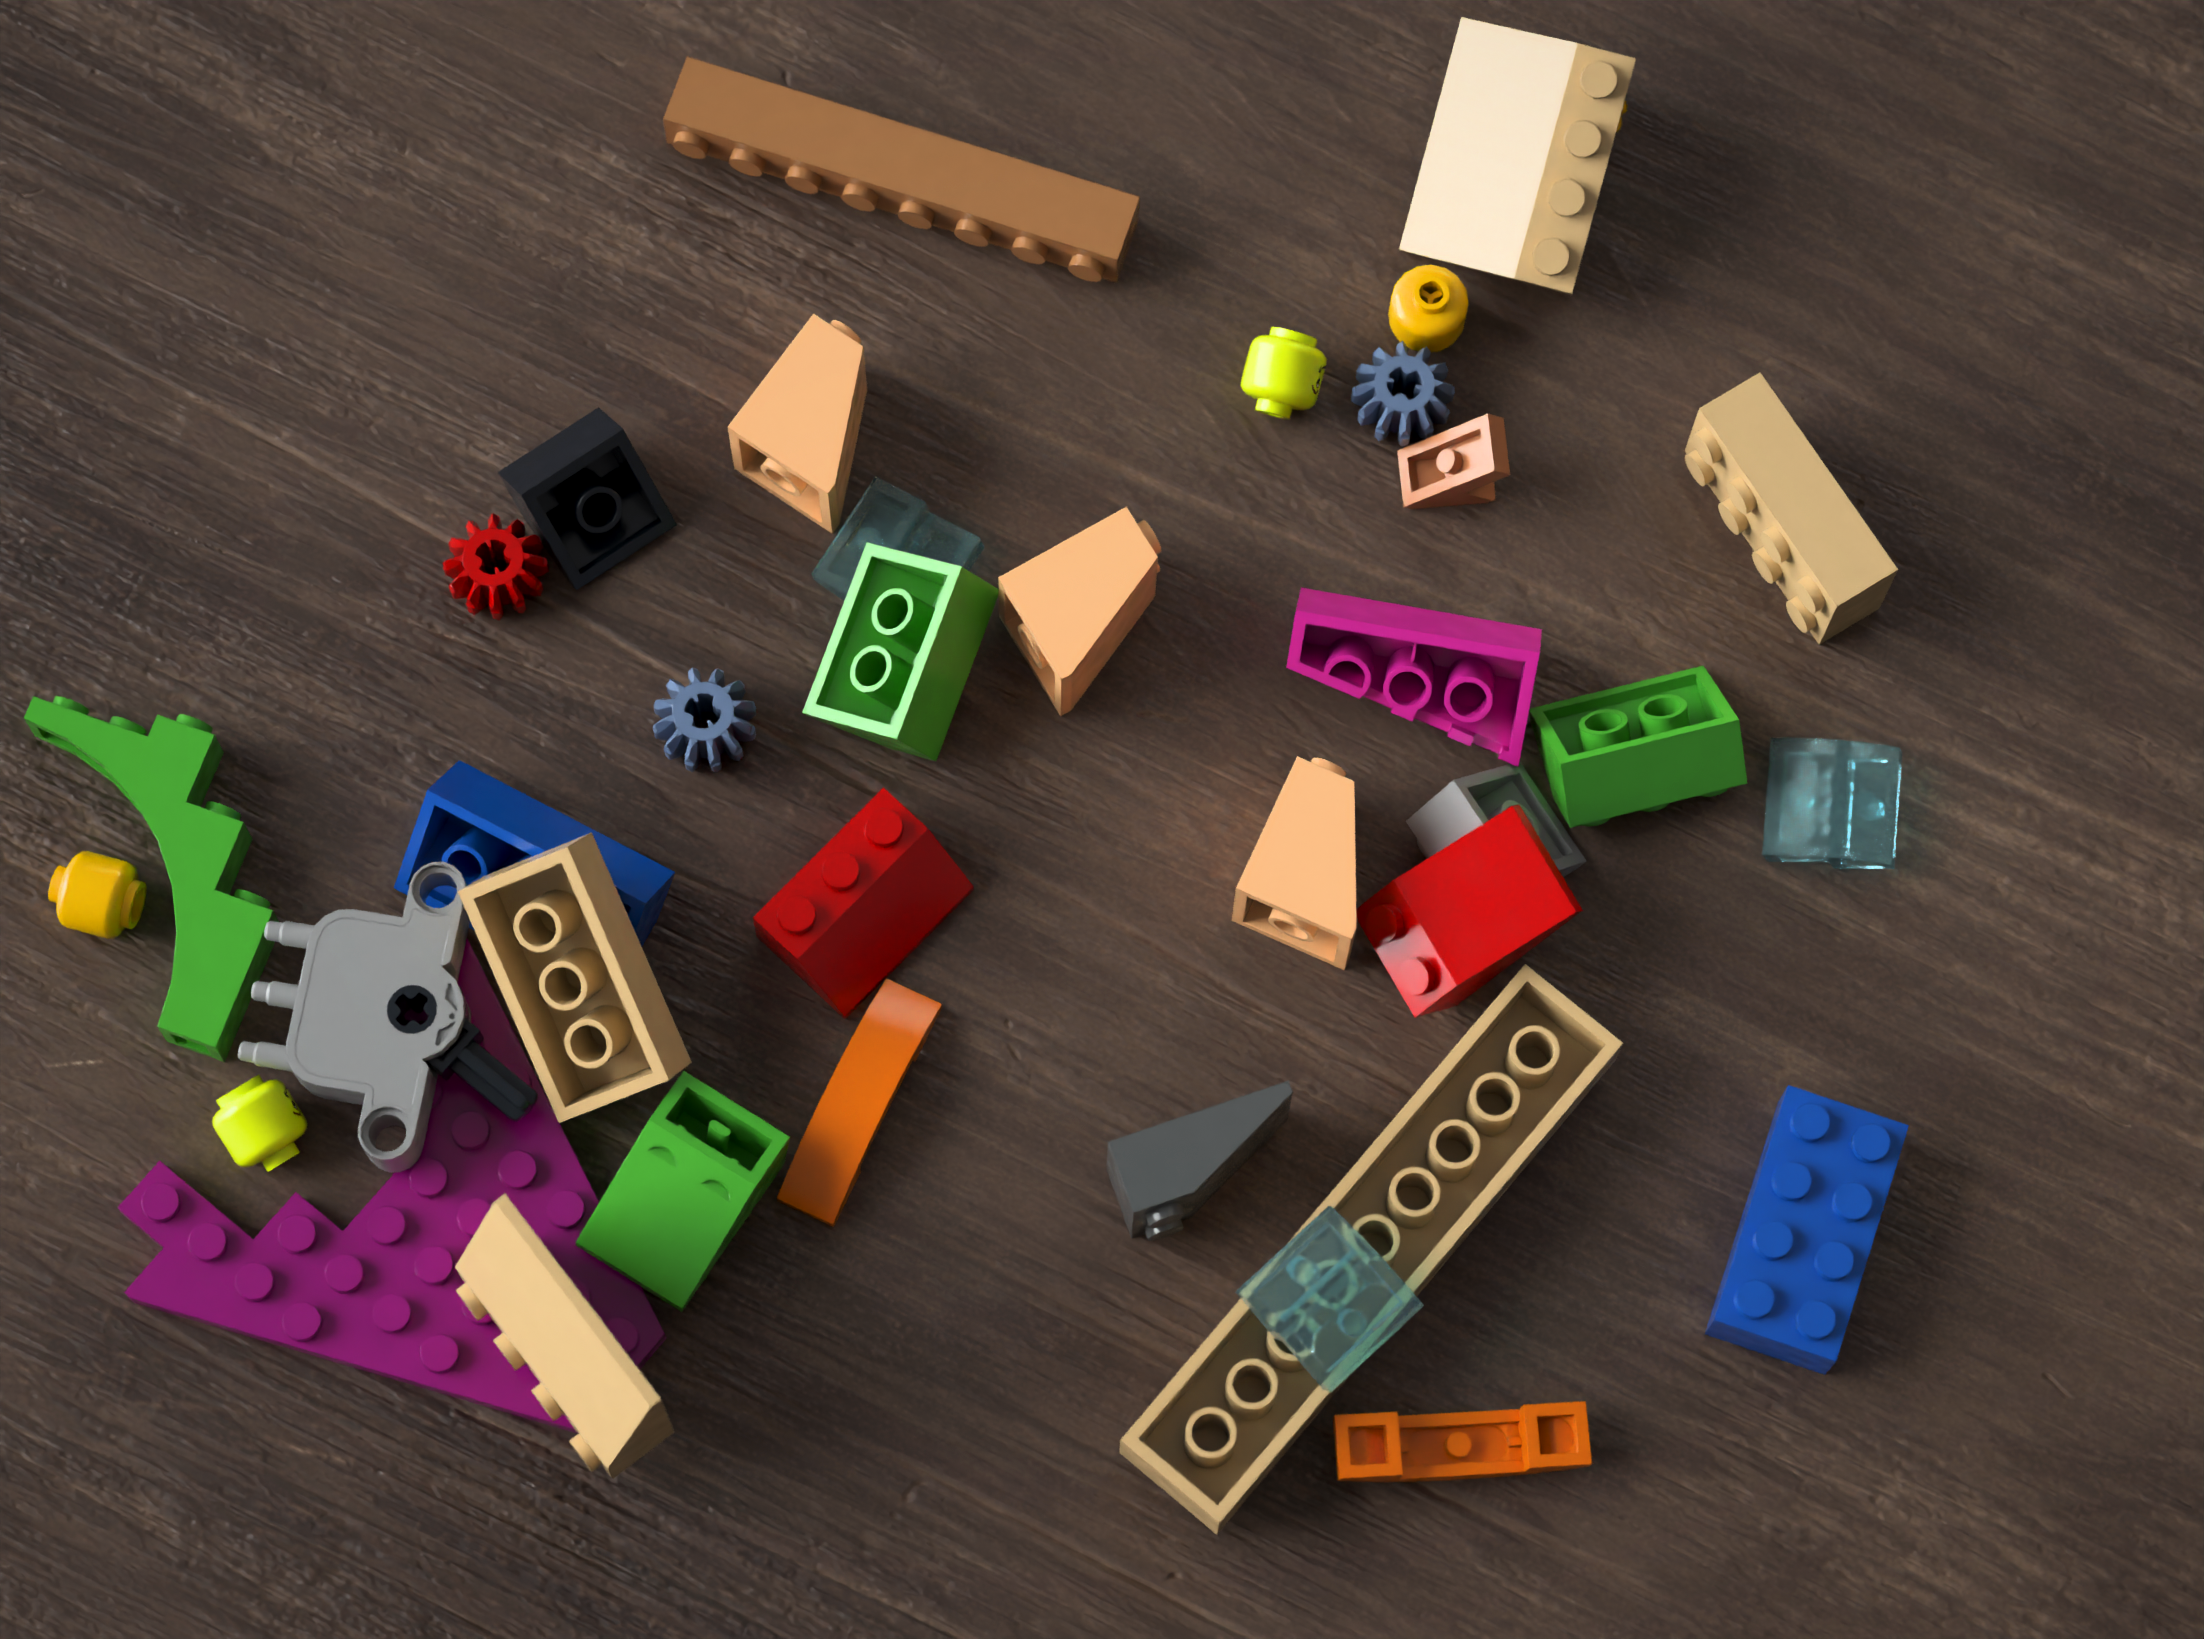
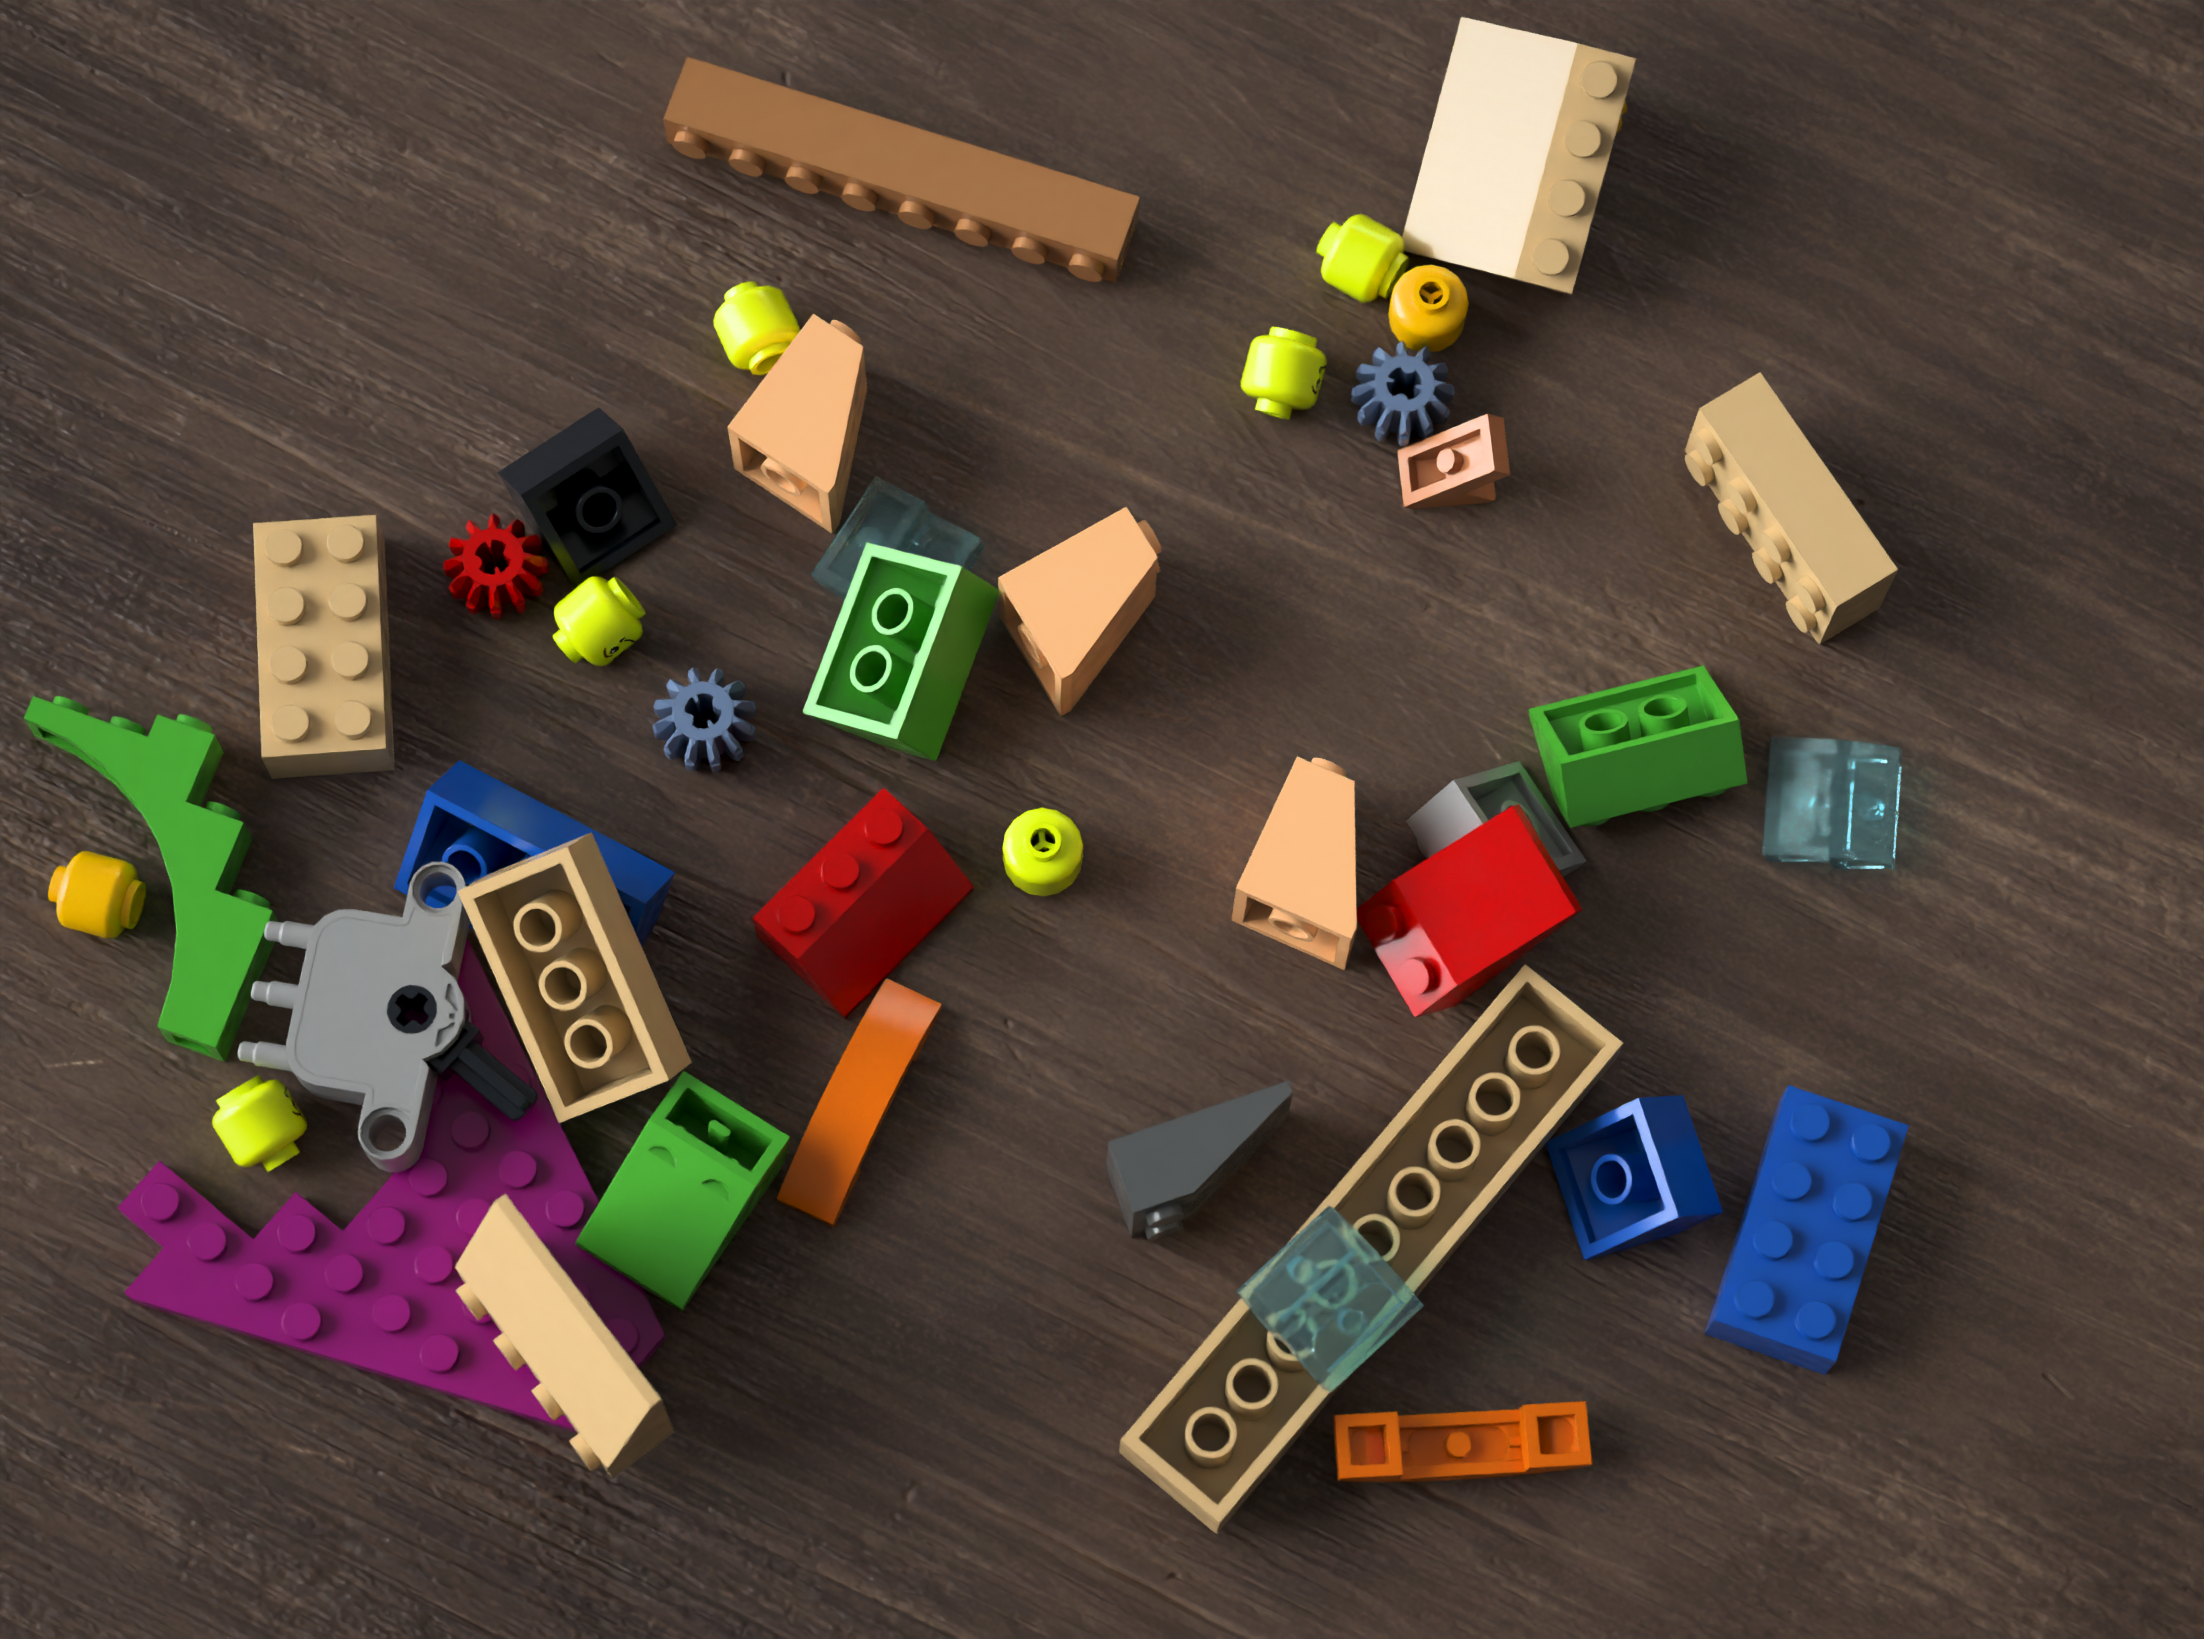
dark pink wedge [1286,588,1542,767] -> none
none -> tan brick [253,515,395,779]
none -> neon yellow head [552,576,646,666]
none -> neon yellow head [713,281,801,375]
none -> neon yellow head [1002,808,1083,896]
none -> neon yellow head [1316,214,1410,303]
none -> blue slope [1546,1095,1723,1260]

